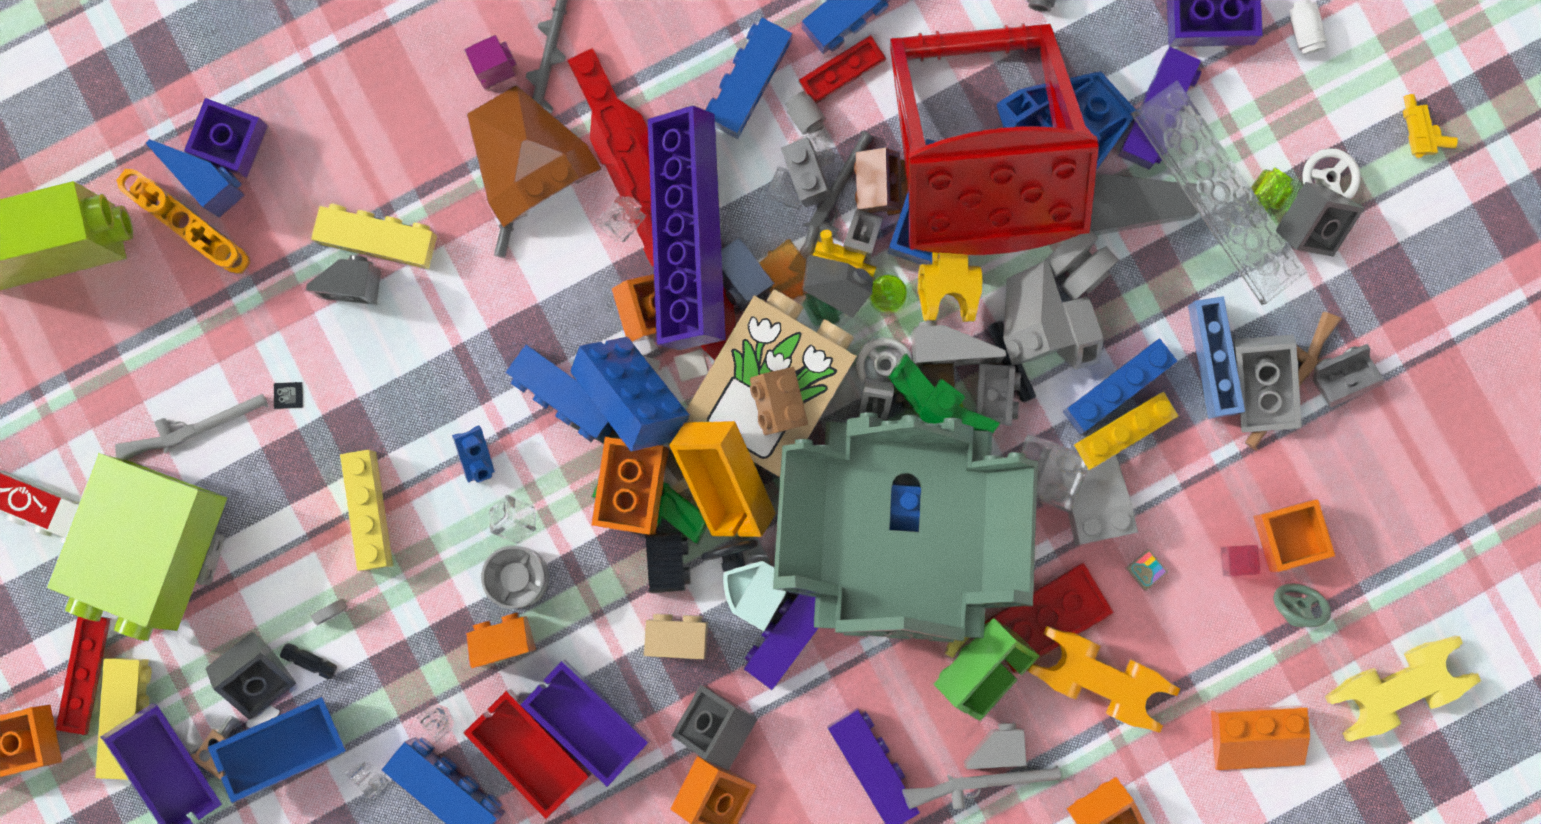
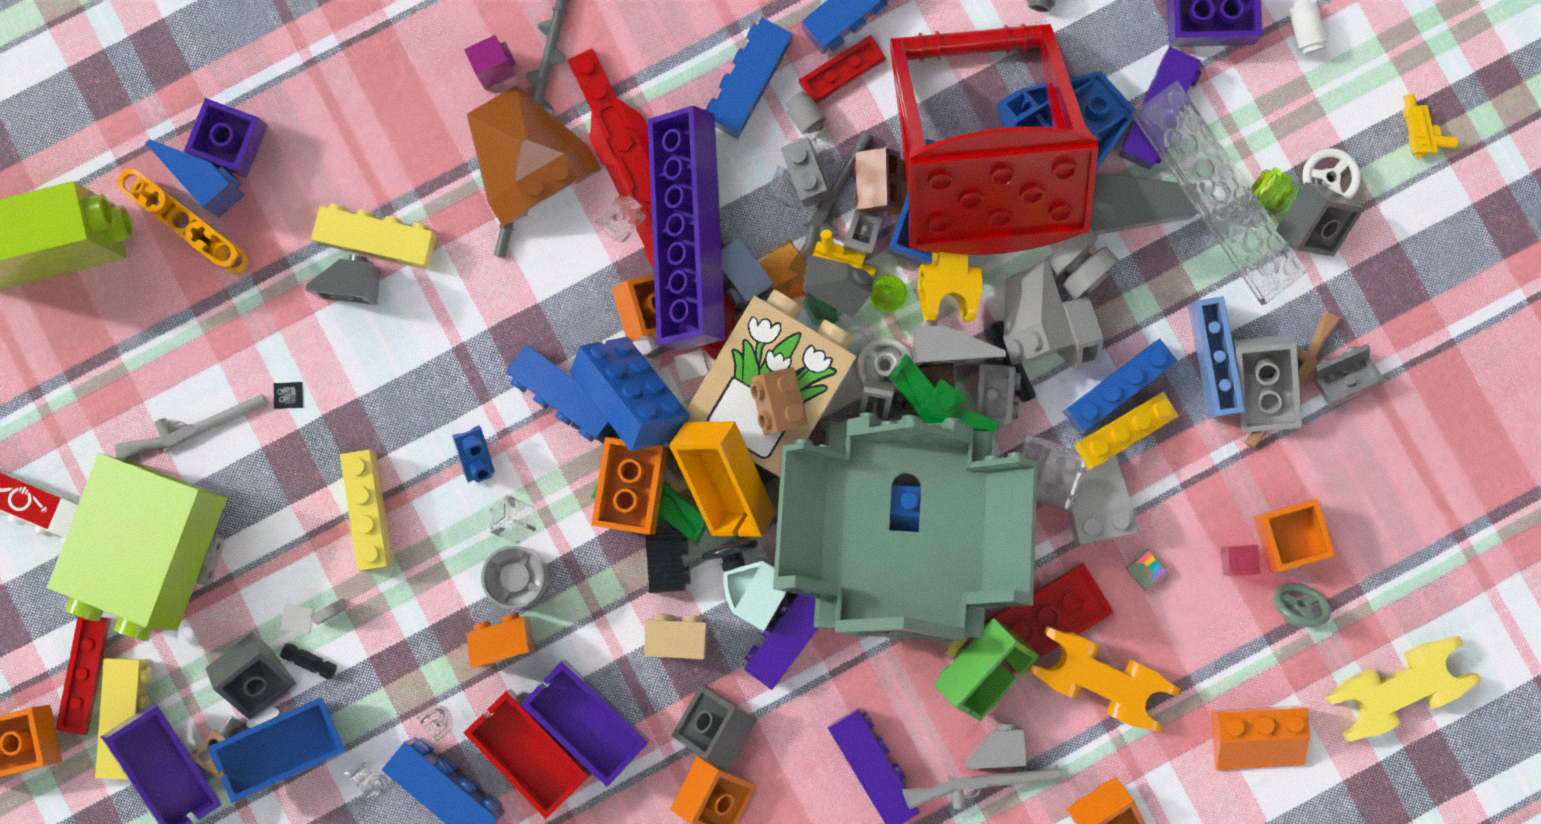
none -> white sticker [280,604,313,635]

